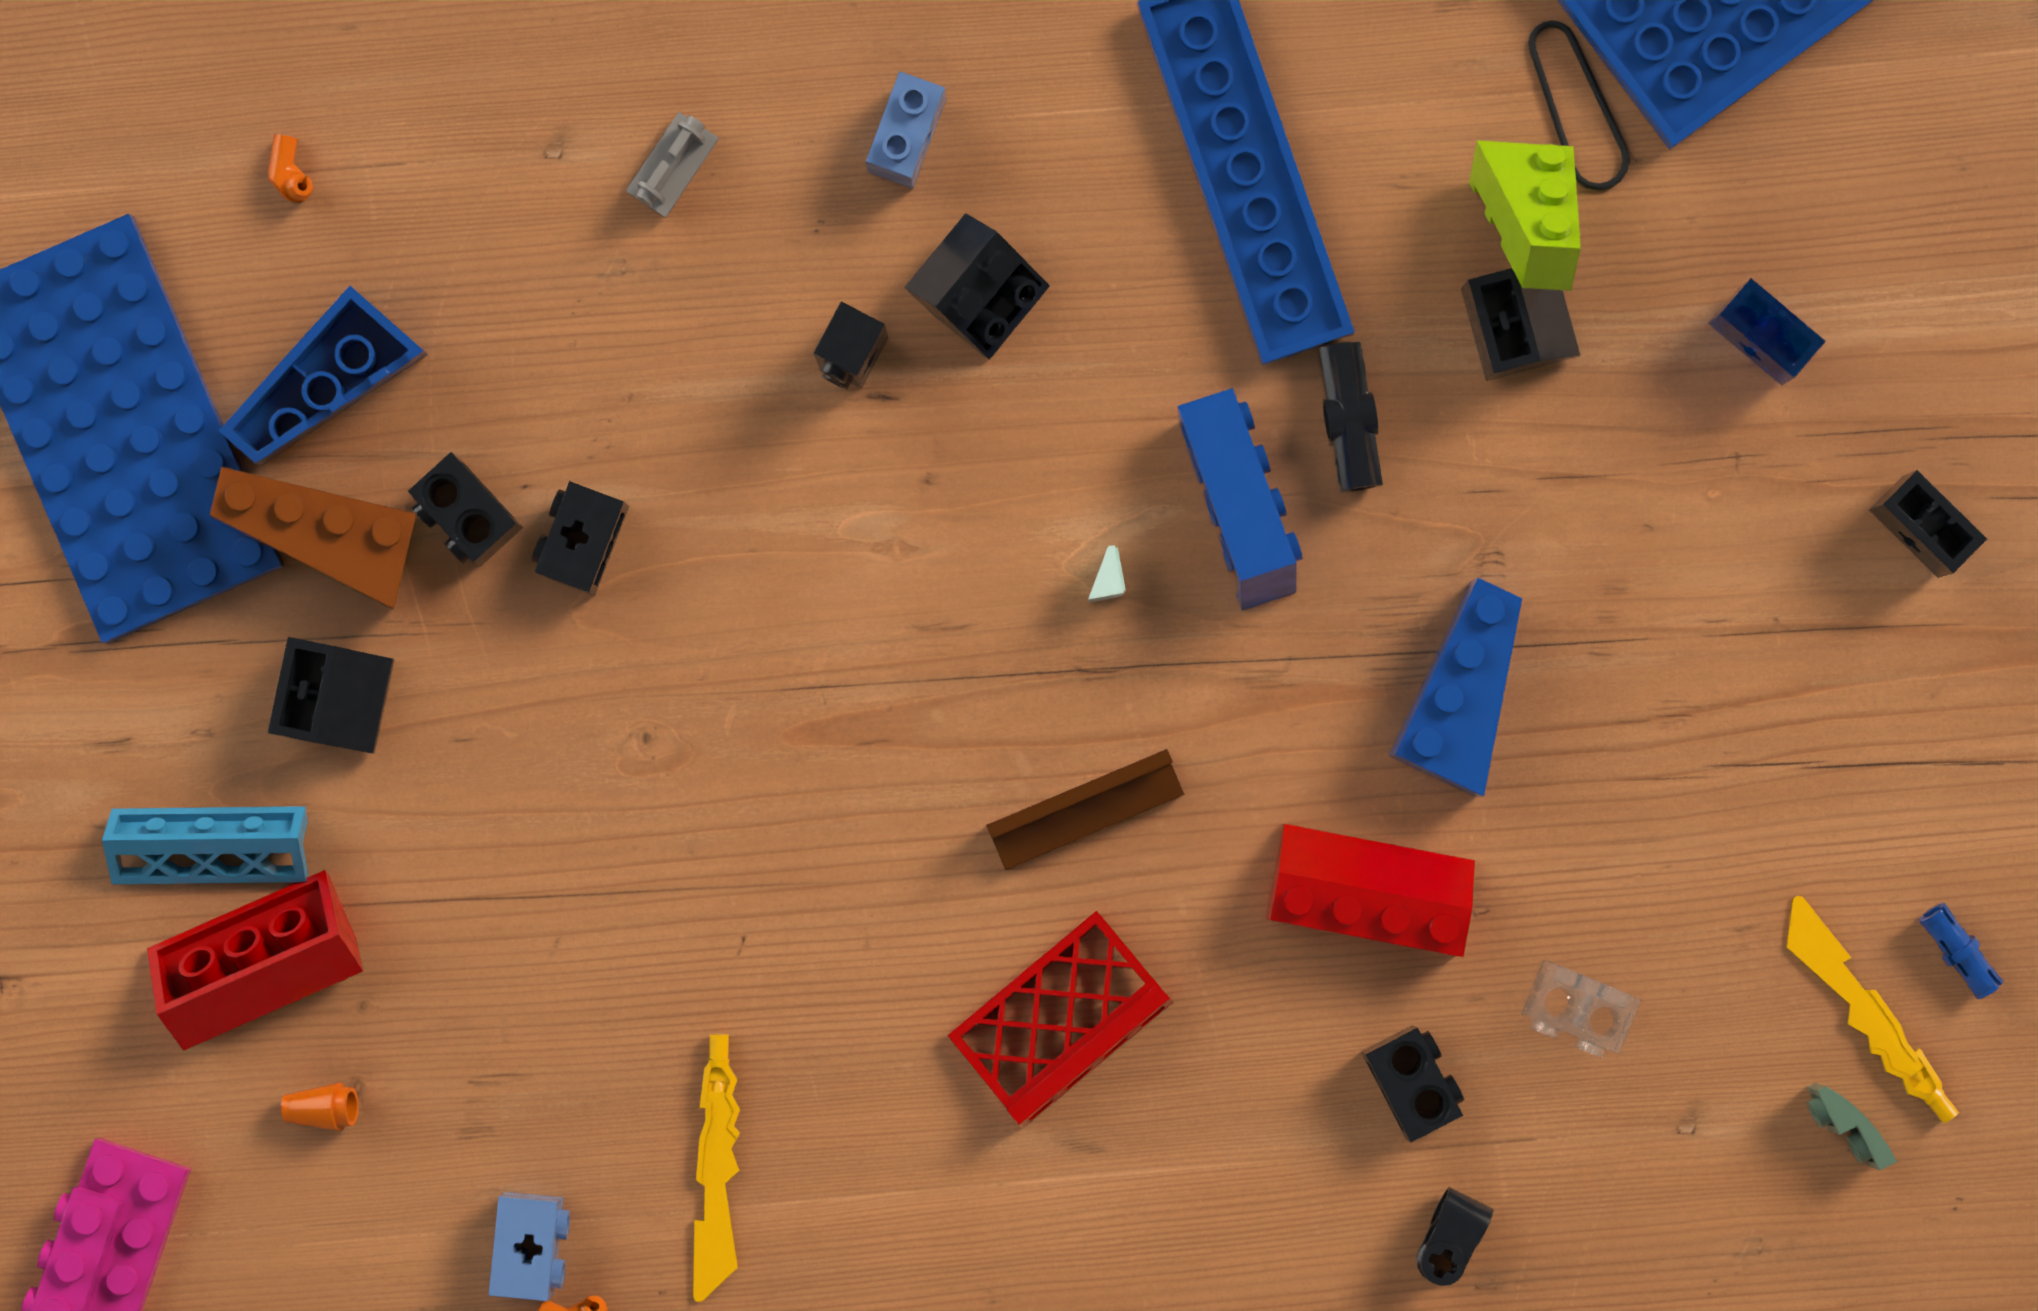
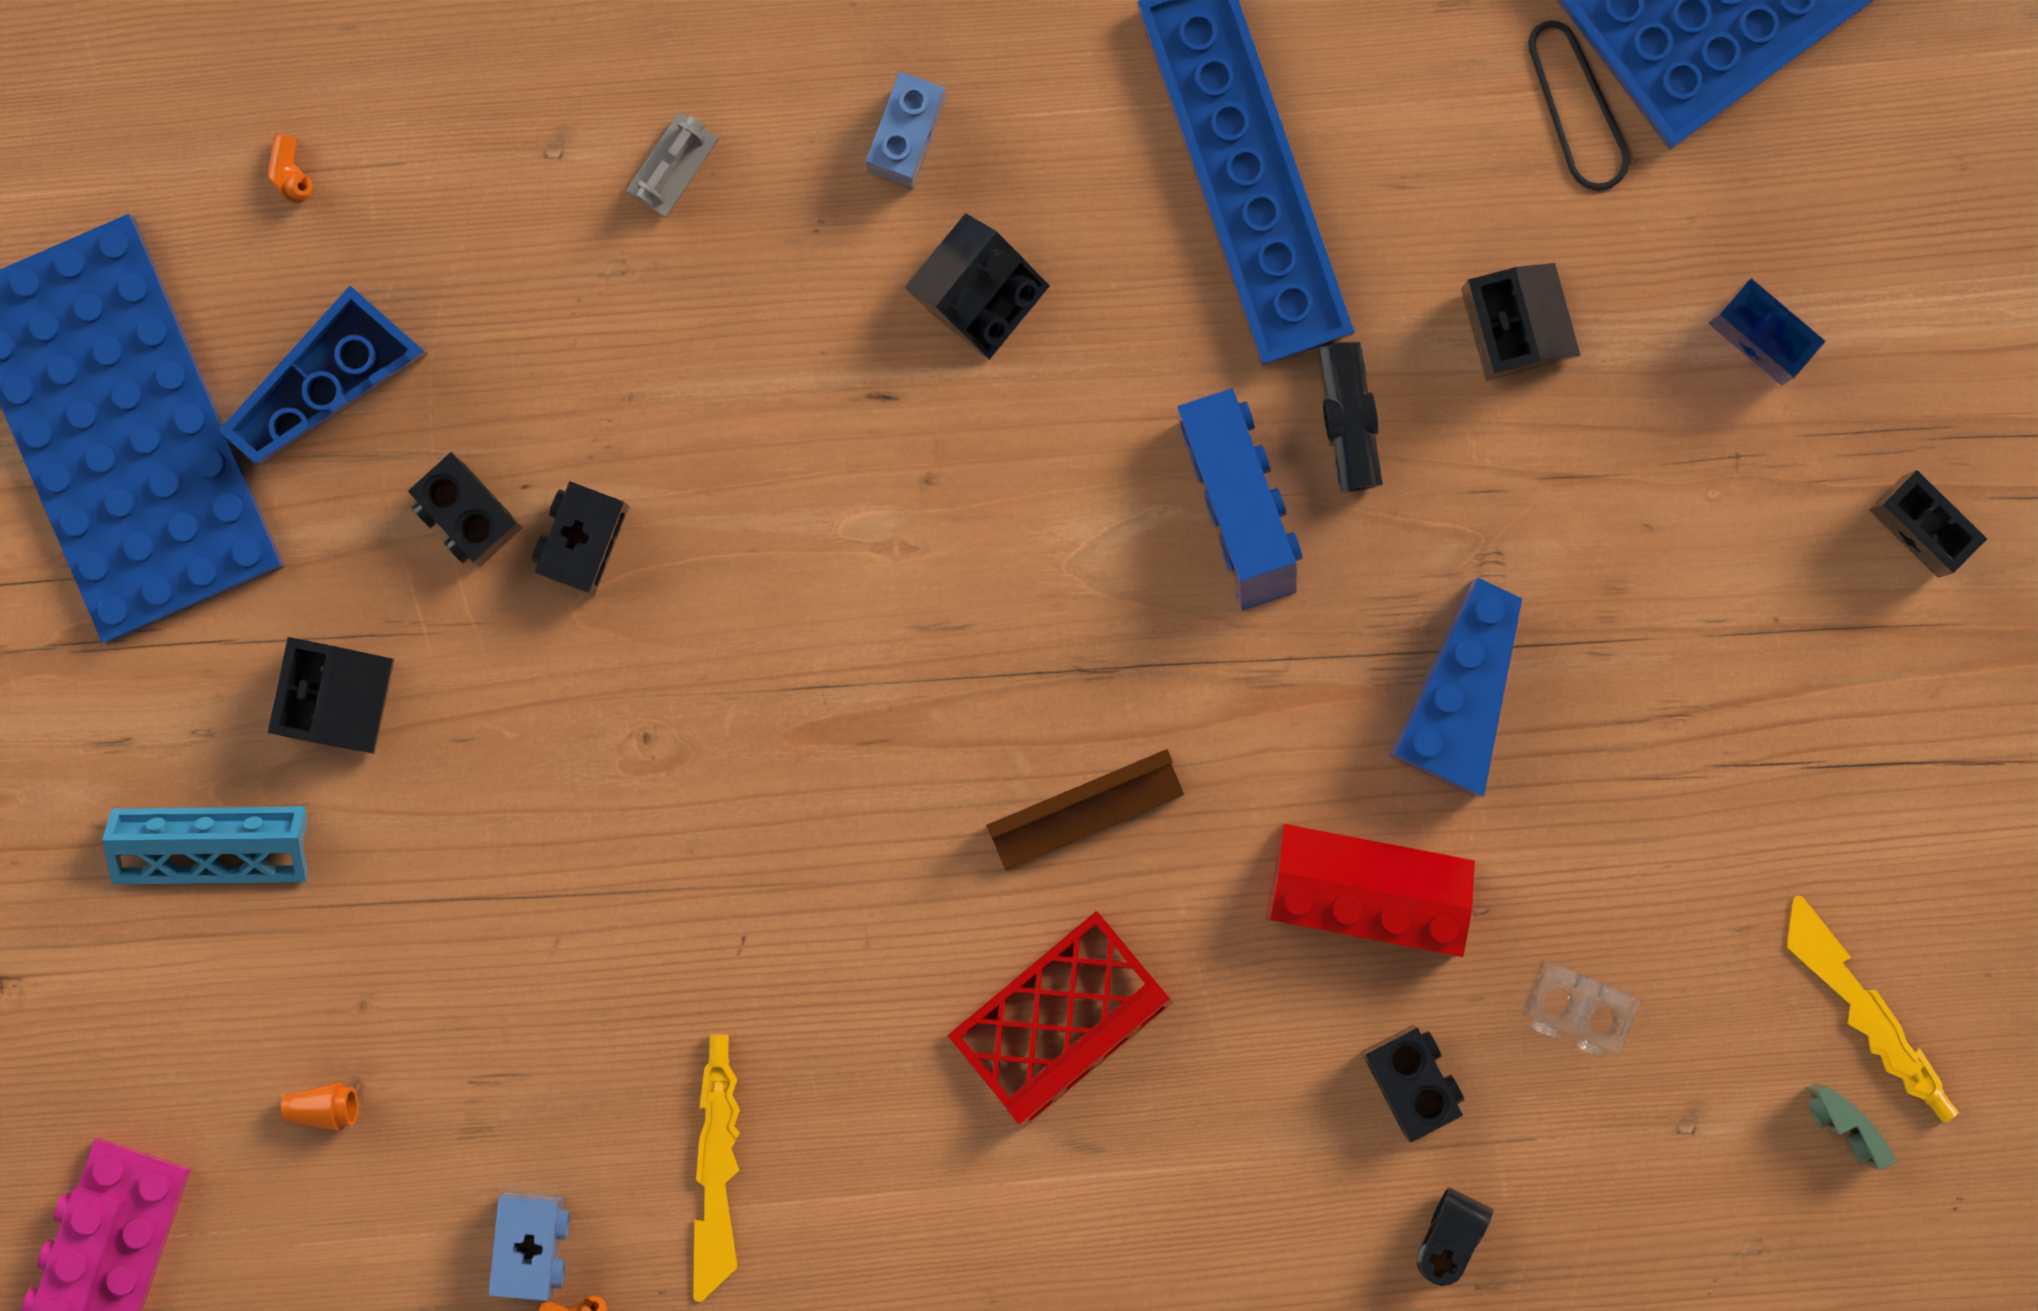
red slope [147,870,363,1051] -> none
dark orange wedge [210,467,417,610] -> none
black brick [813,301,888,390] -> none
light aqua slope [1088,545,1126,603] -> none
lime wedge [1469,140,1581,291] -> none
blue pin [1919,902,2003,999] -> none

